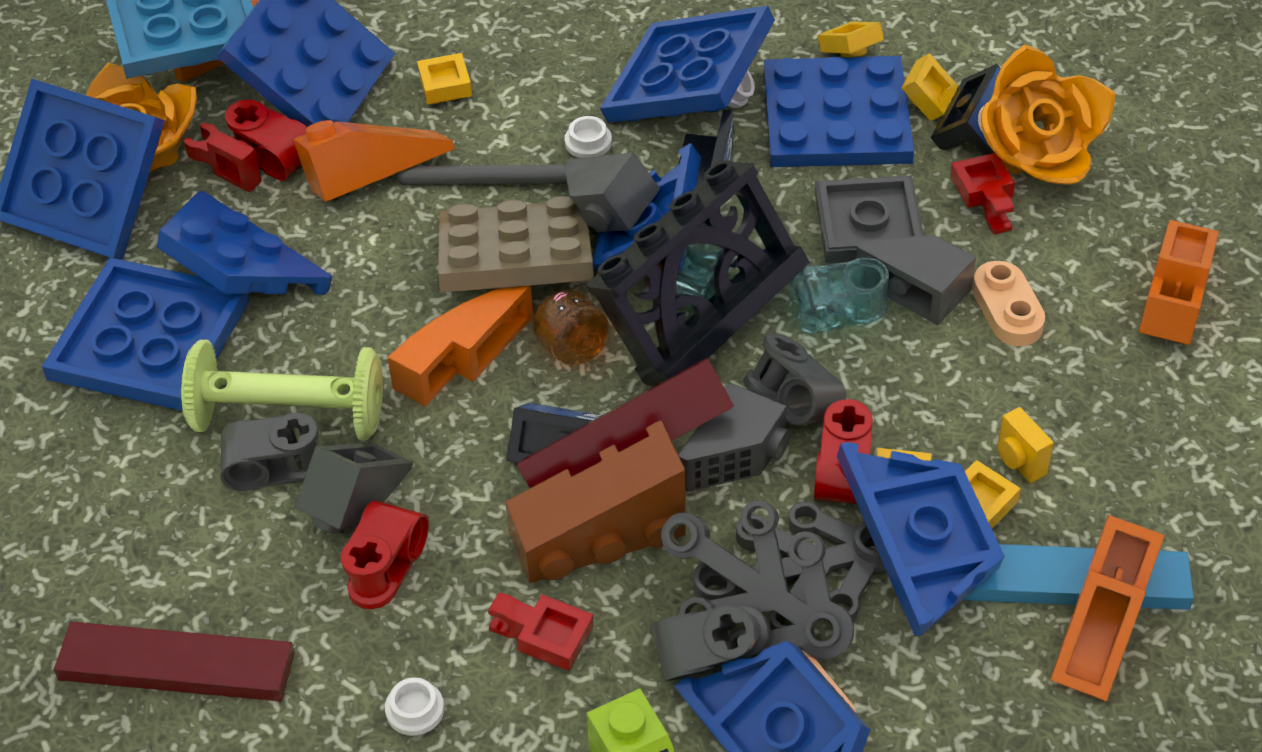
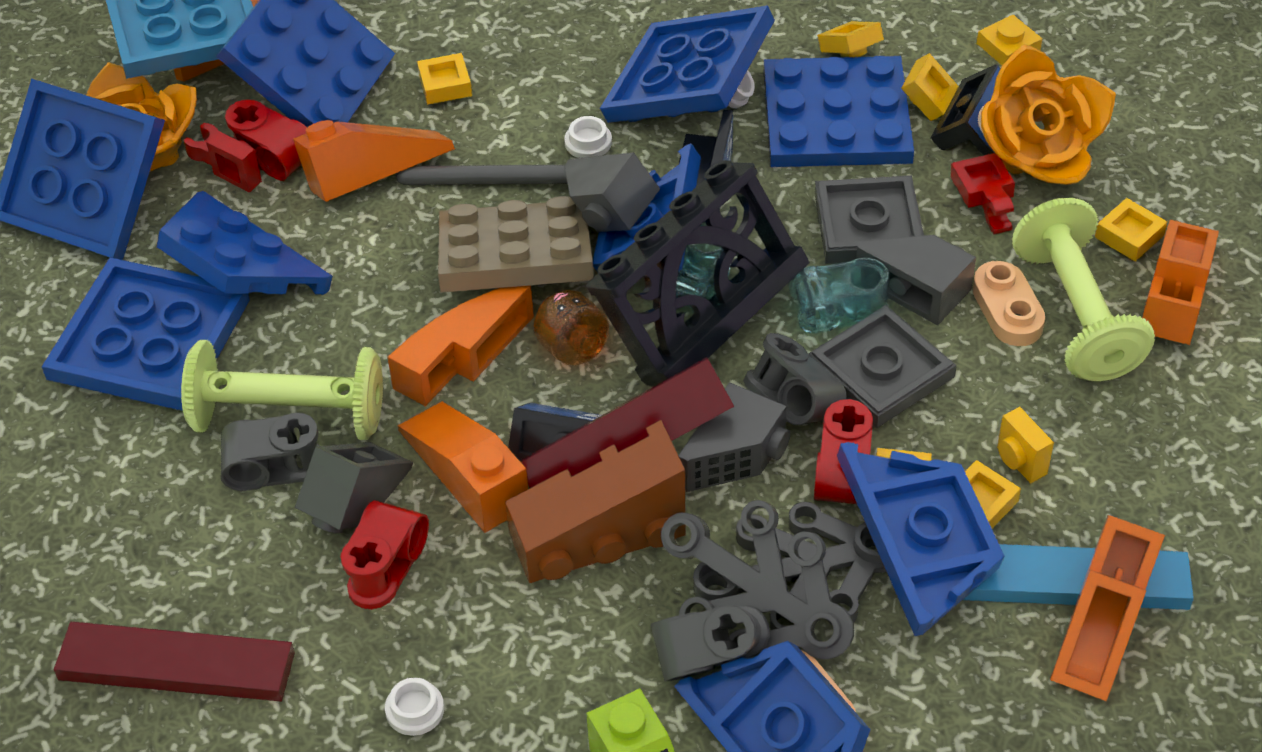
red plate [488,593,594,671] -> none
none -> orange slope [398,401,528,533]
none -> dark grey plate [808,305,957,428]
none -> yellow plate [976,14,1042,65]
none -> yellowish green hose [1012,198,1155,381]
none -> yellow plate [1095,198,1168,262]

